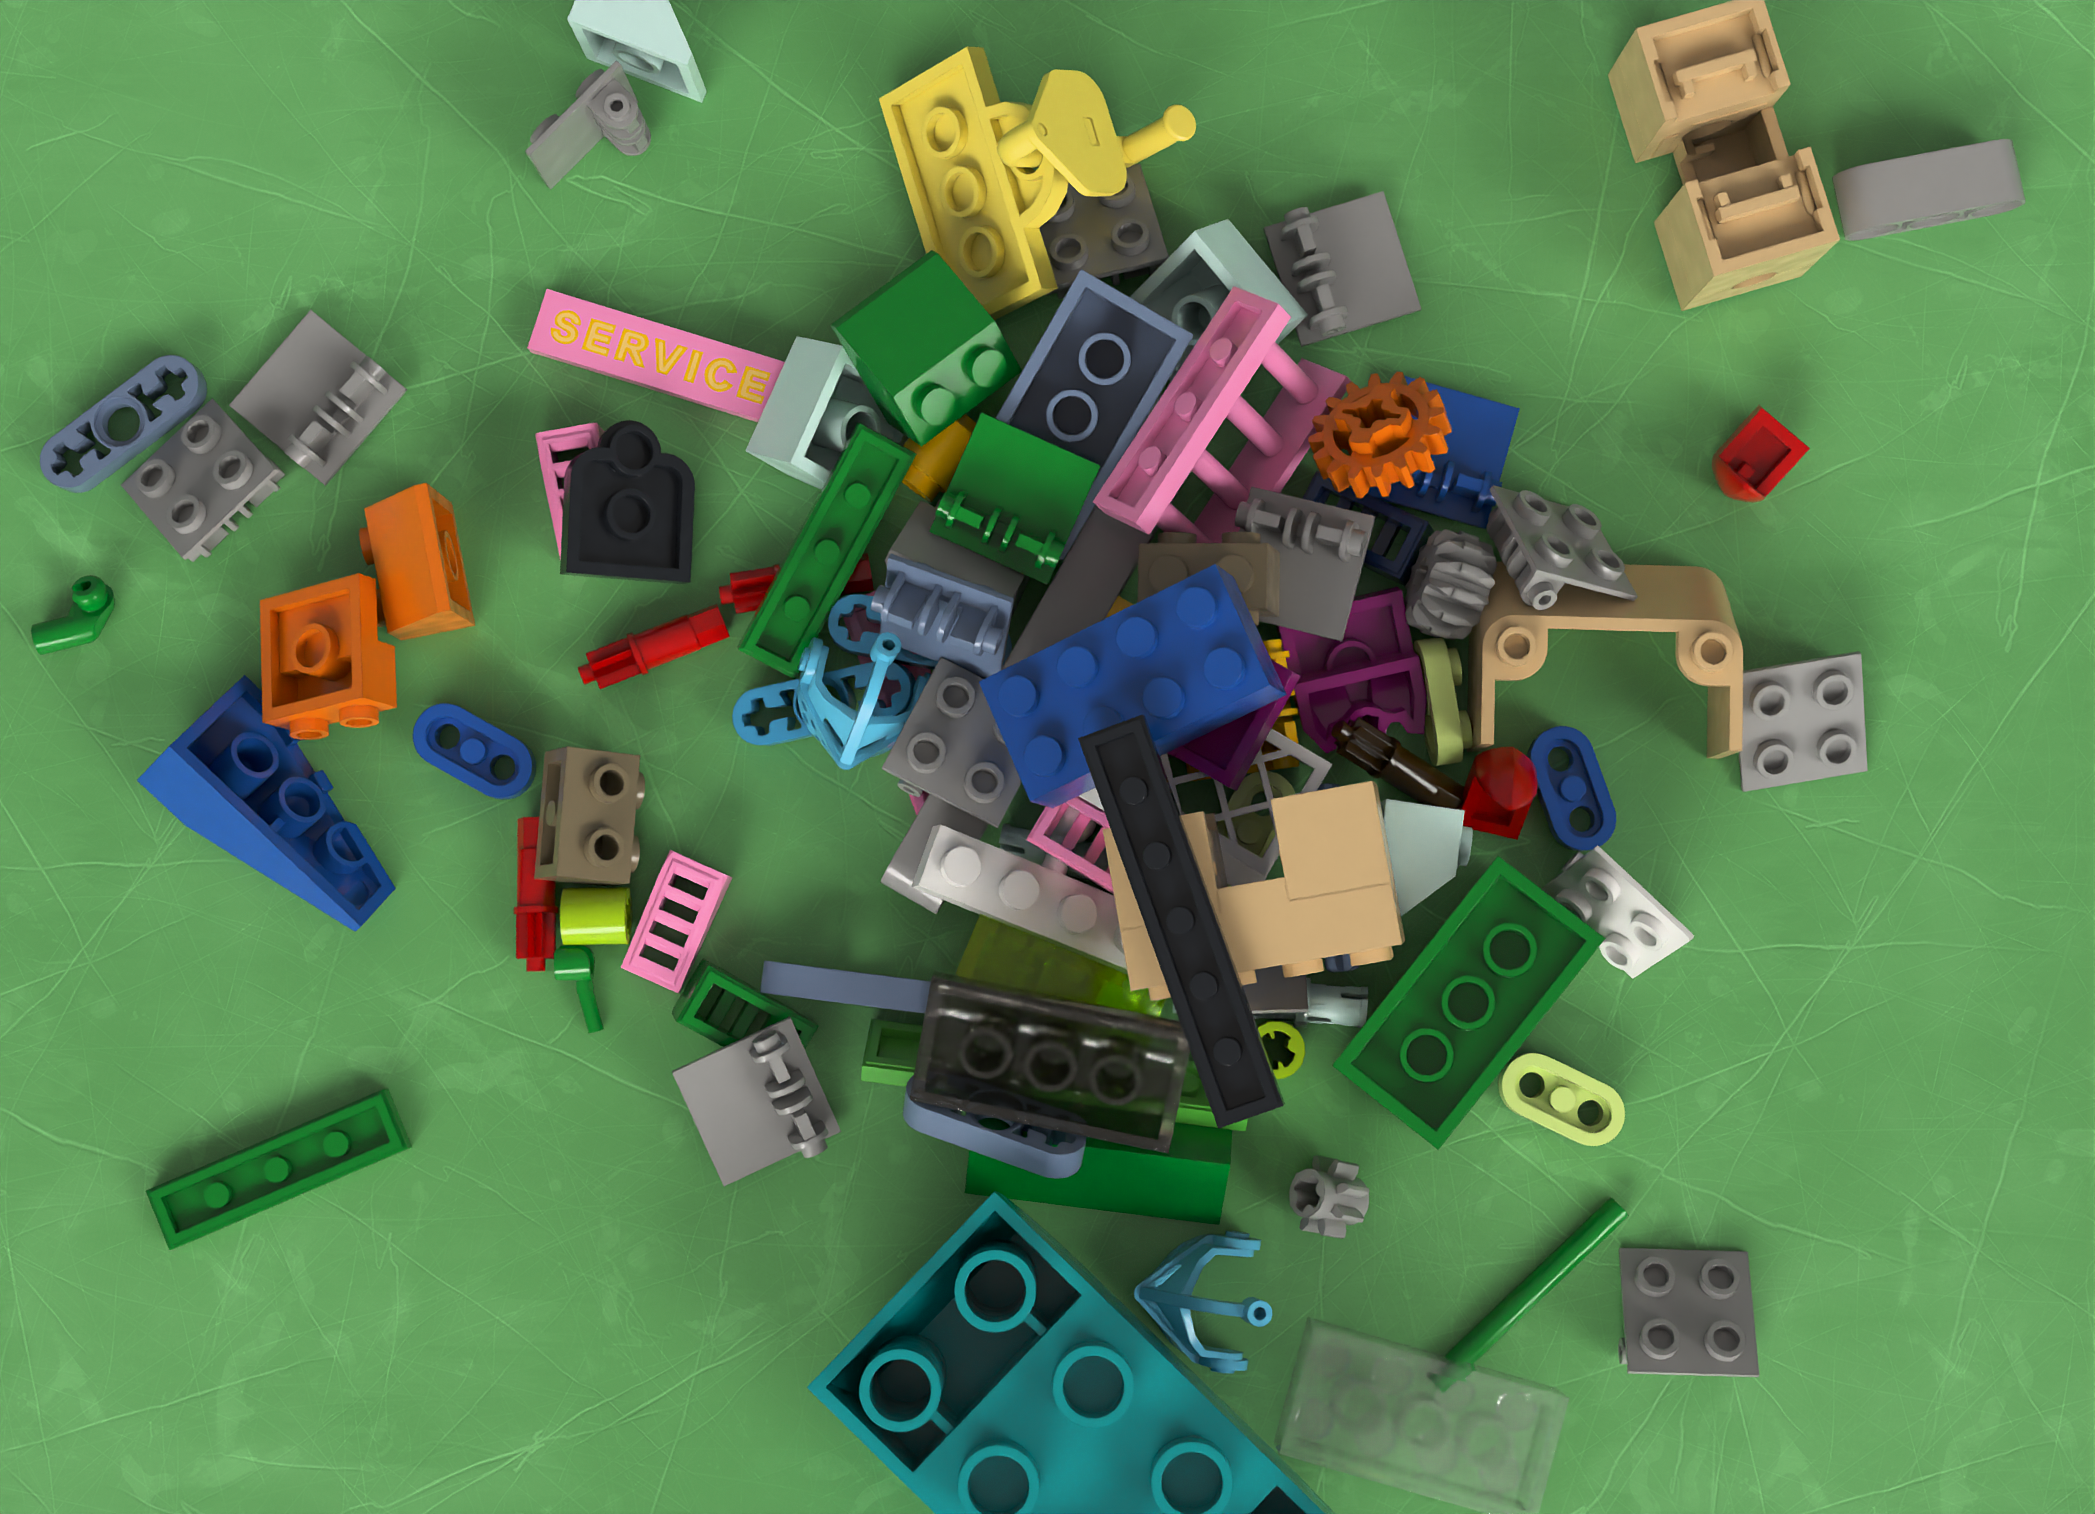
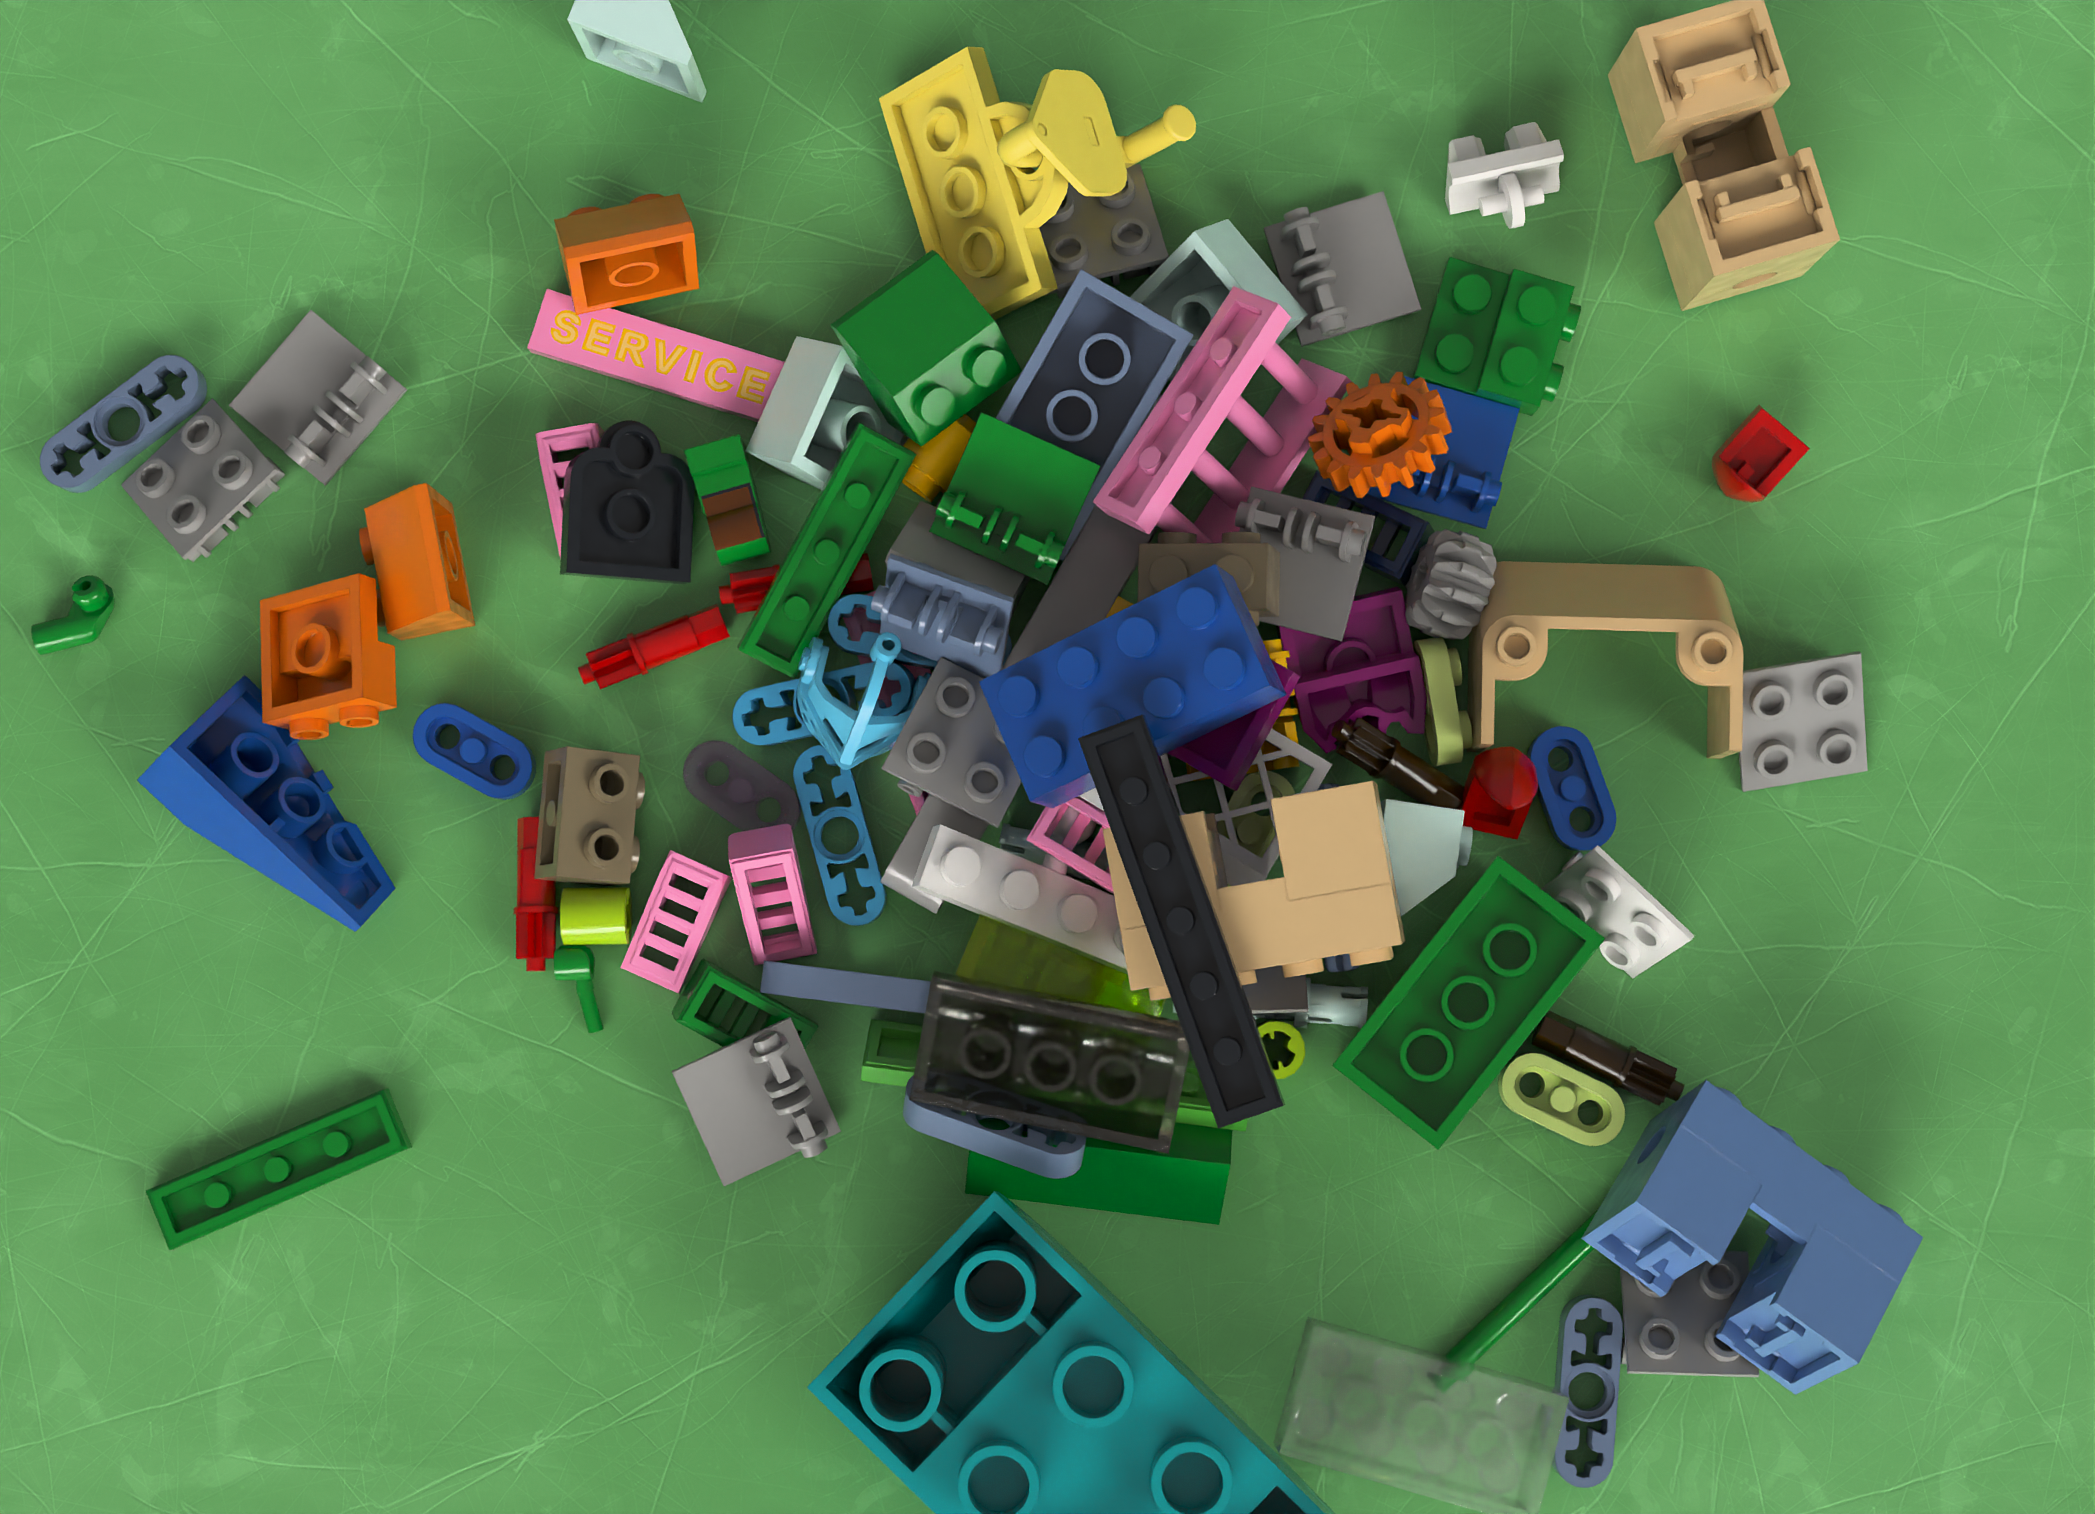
light grey hinge [525,60,651,190] -> none
medium azure helmet [1134,1231,1273,1374] -> none
light grey gear [1289,1155,1369,1239] -> none
light grey hinge [1487,485,1638,610] -> none
light grey beam [1832,139,2026,241] -> none
none -> orange slope [554,194,699,315]
none -> clear purple plate [683,740,801,832]
none -> leg [684,434,771,566]
none -> bright pink slope [728,824,817,965]
none -> dark azure beam [793,745,887,926]
none -> green plate [1412,257,1581,416]
none -> white hips [1445,122,1564,229]
none -> dark brown piece [1532,1011,1685,1106]
none -> sand blue beam [1550,1295,1623,1488]
none -> medium blue piece [1581,1080,1923,1395]

